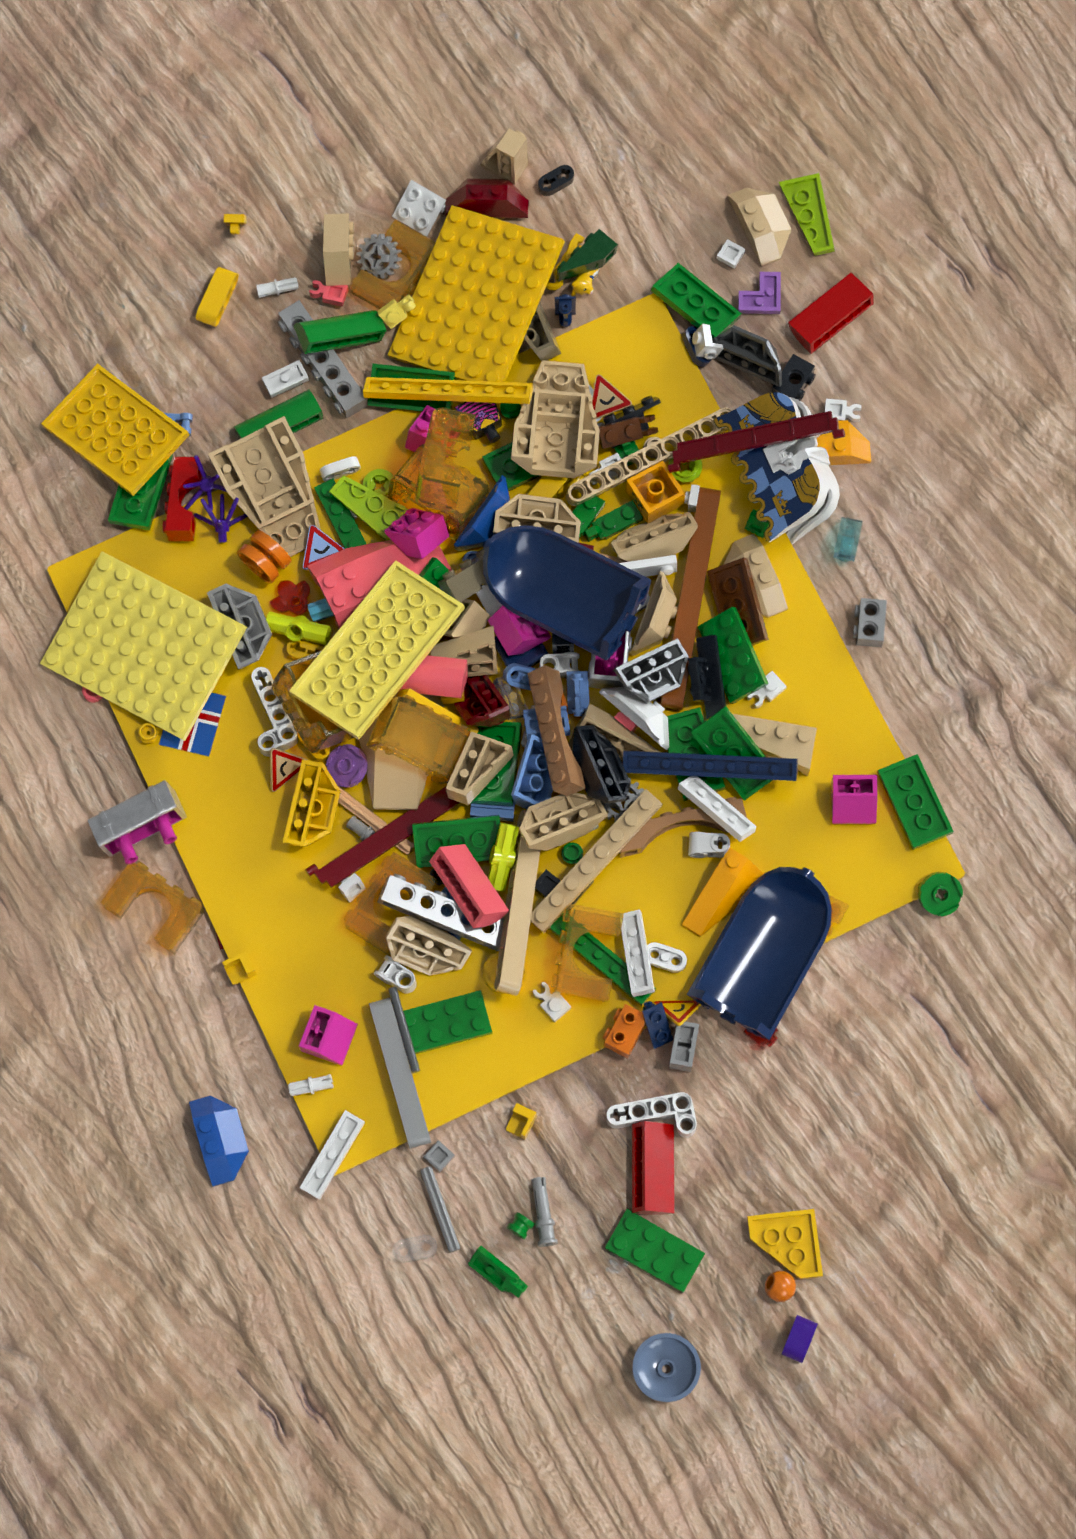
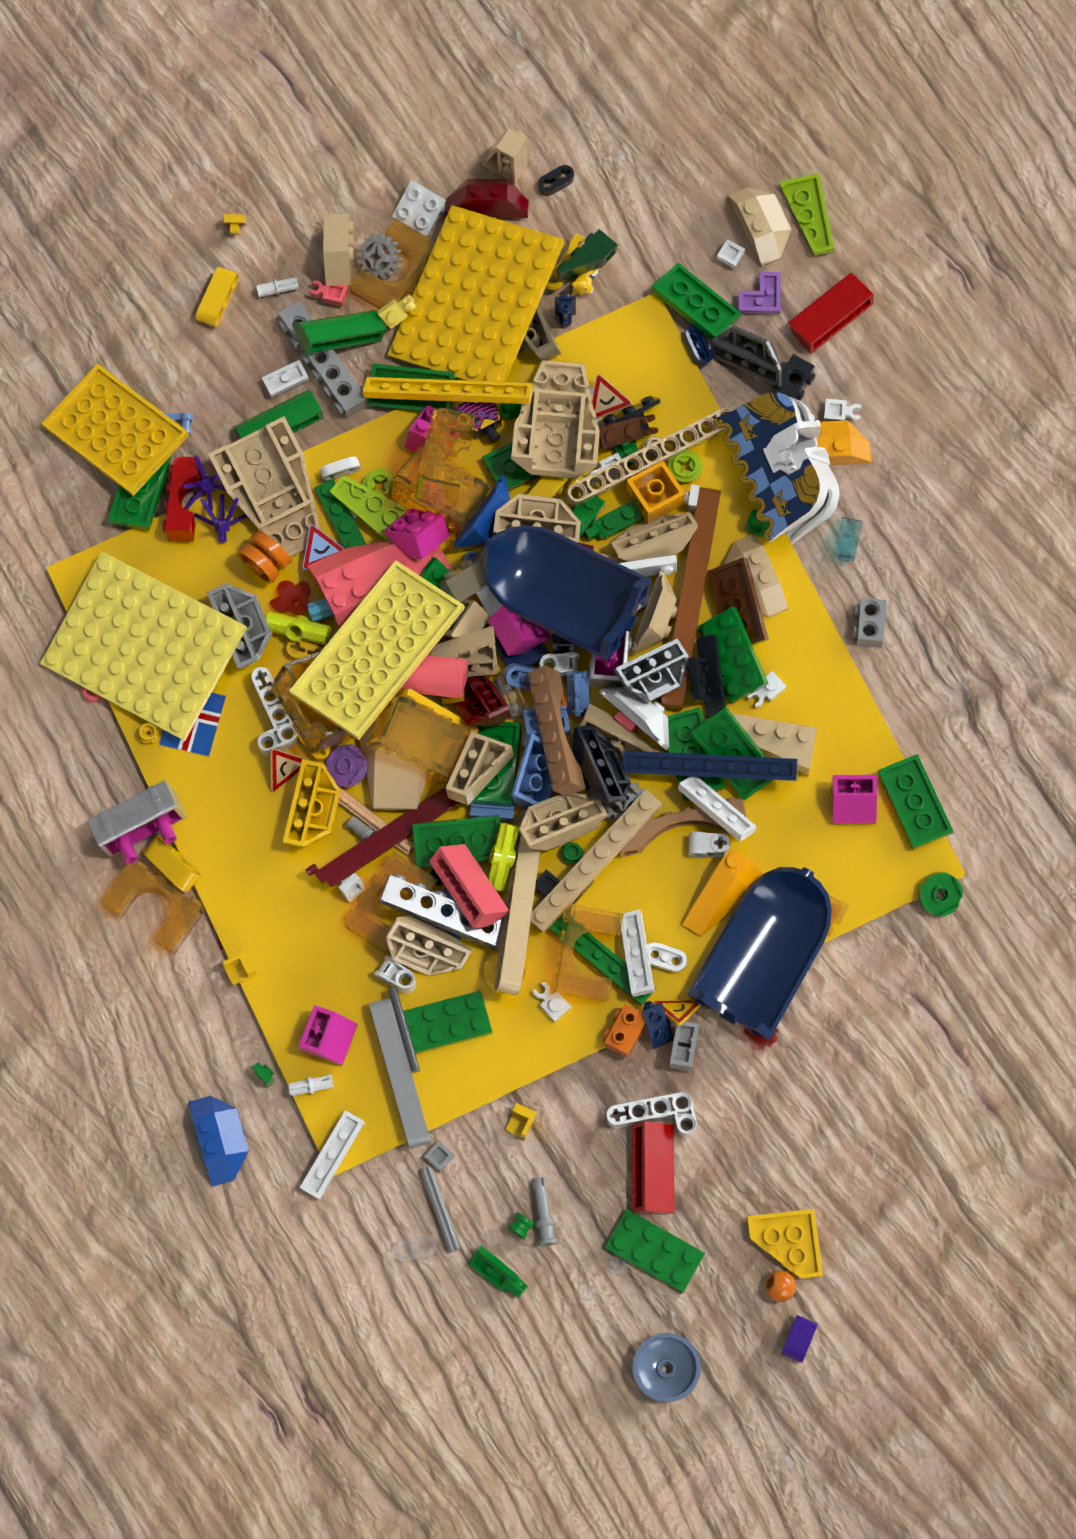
dark red piece [668,411,845,473] -> none
white bracket [692,324,724,359] -> none
none -> yellow beam [143,835,201,893]
none -> green plate [252,1062,275,1088]

